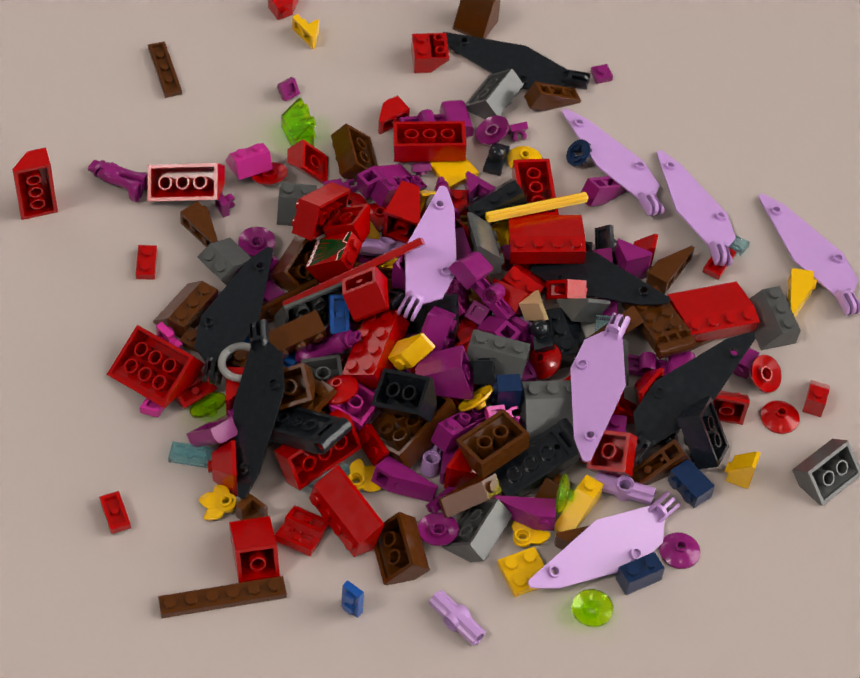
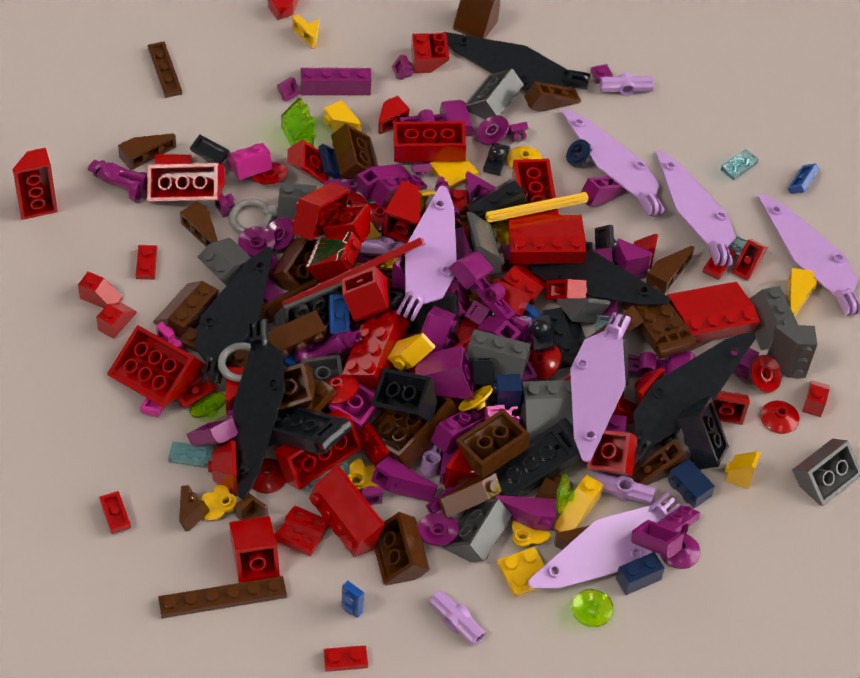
tan slope [519,290,548,321] -> none
none -> red slope [78,271,123,308]
none -> red slope [96,303,137,339]
none -> reddish brown slope [118,133,177,170]
none -> red tile [155,154,192,165]
none -> reddish brown slope [179,485,209,531]
none -> black tile [190,134,230,164]
none -> light grey piece [229,198,277,234]
none -> red dish [252,458,286,494]
none -> magenta dish [266,217,295,251]
none -> magenta slope [301,67,371,95]
none -> dark blue tile [318,143,341,179]
none -> yellow slope [323,100,361,131]
none -> red plate [323,645,368,672]
none -> magenta plate [361,486,383,505]
none -> magenta tile [392,54,415,80]
none -> lavender piece [600,72,654,96]
none -> magenta plate [631,505,700,558]
none -> clear light blue plate [720,149,759,180]
none -> red slope [732,239,768,281]
none -> dark grey slope [767,325,818,379]
none -> blue plate [787,163,820,194]

